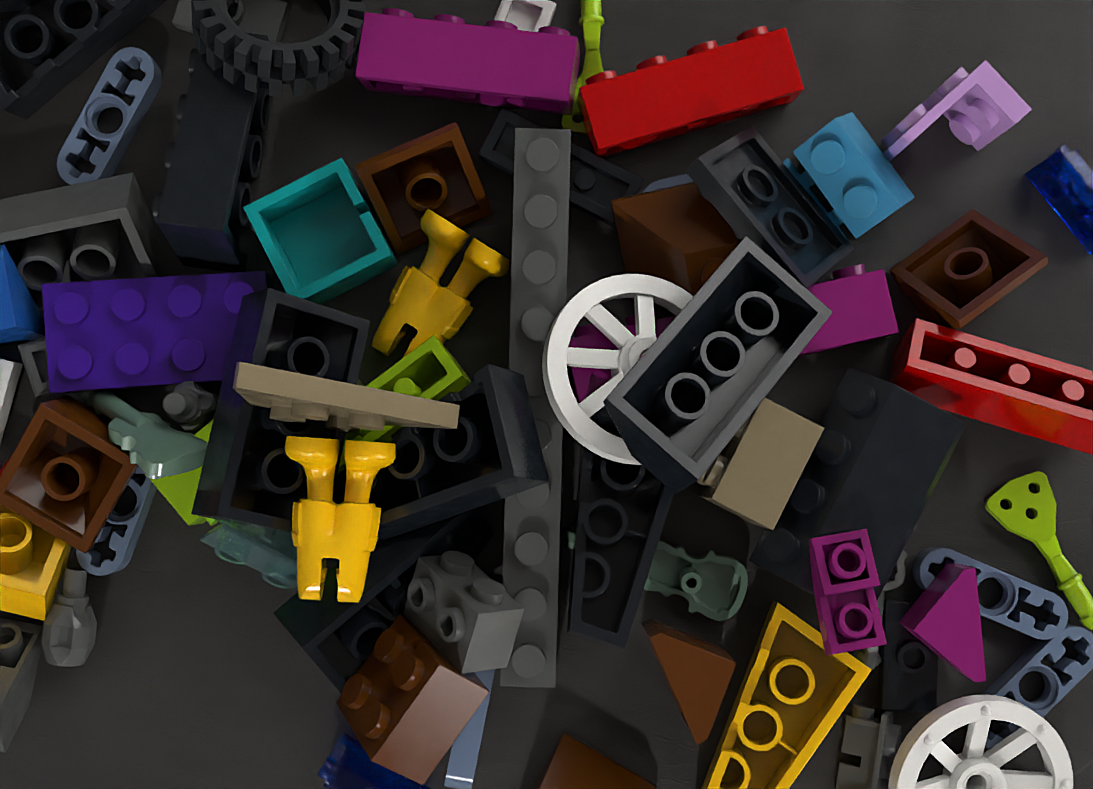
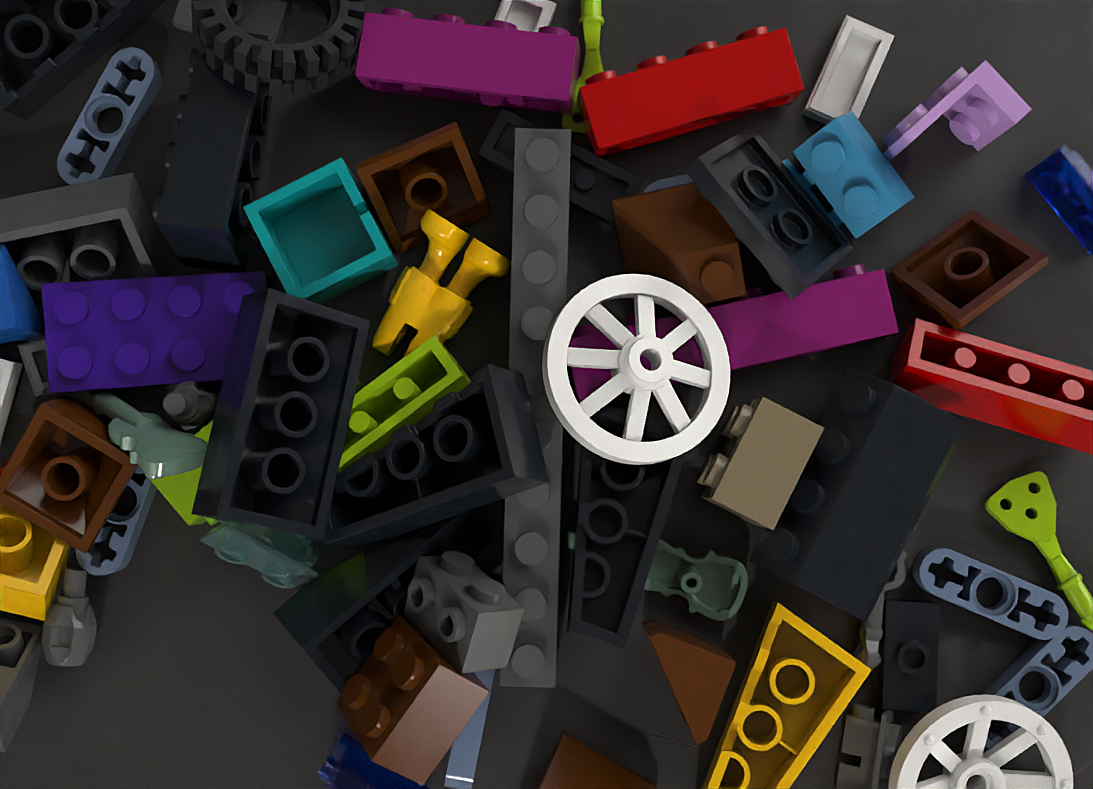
dark tan wing [233,362,460,433] -> none
yellow piece [285,436,396,603] -> none
black slope [603,236,833,494] -> none
magenta slope [809,529,887,656] -> none
magenta slope [898,563,986,682] -> none
none -> white tile [802,15,894,125]

